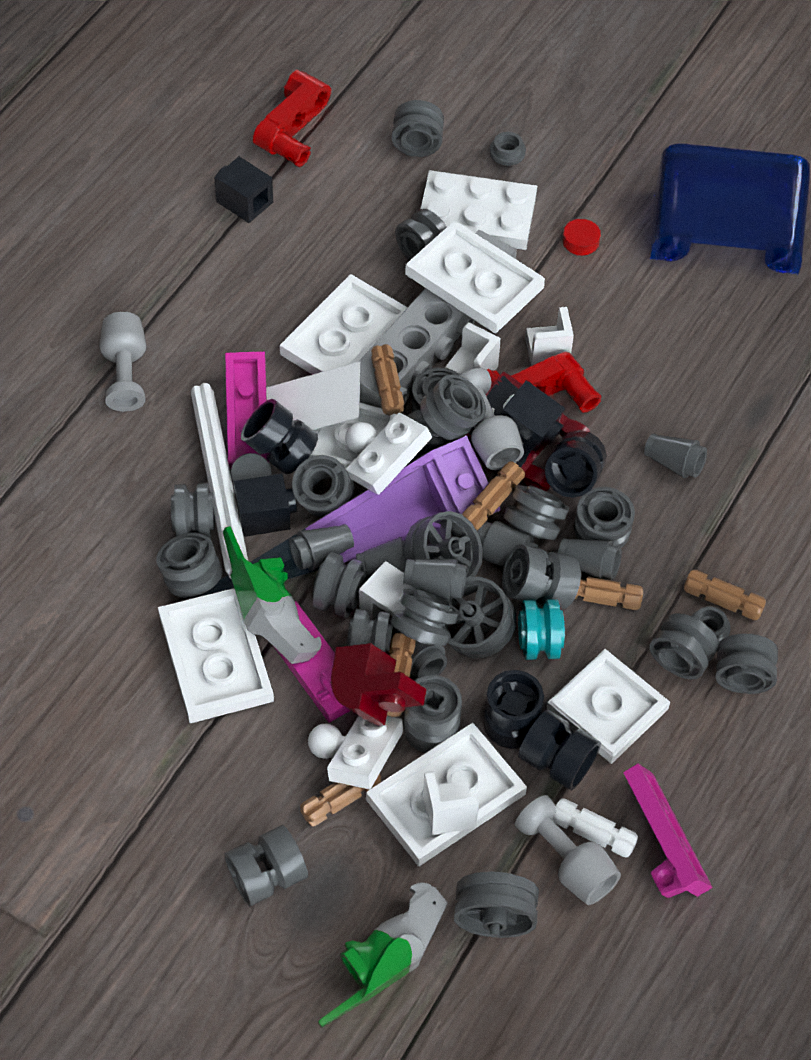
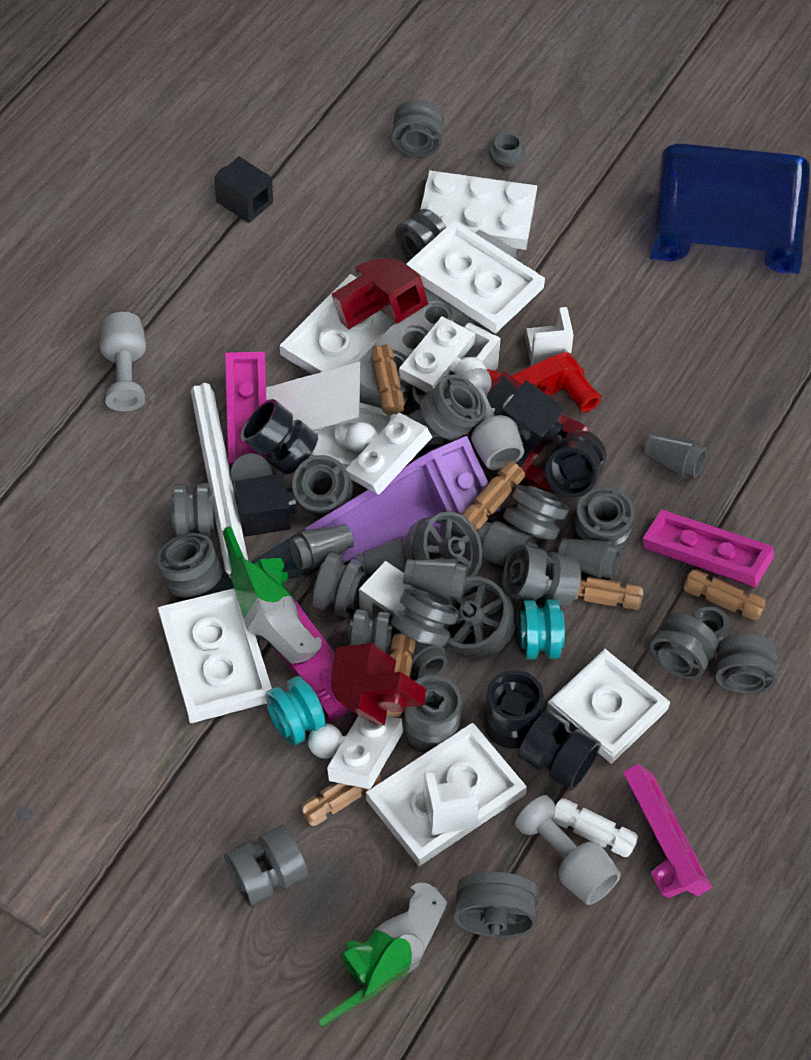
red beam [253,69,331,167] -> none
red tile [563,219,601,255] -> none
none -> teal wheel [265,676,326,746]
none -> dark red brick [331,259,428,330]
none -> white plate [399,317,486,393]
none -> dark pink hinge [642,509,774,589]

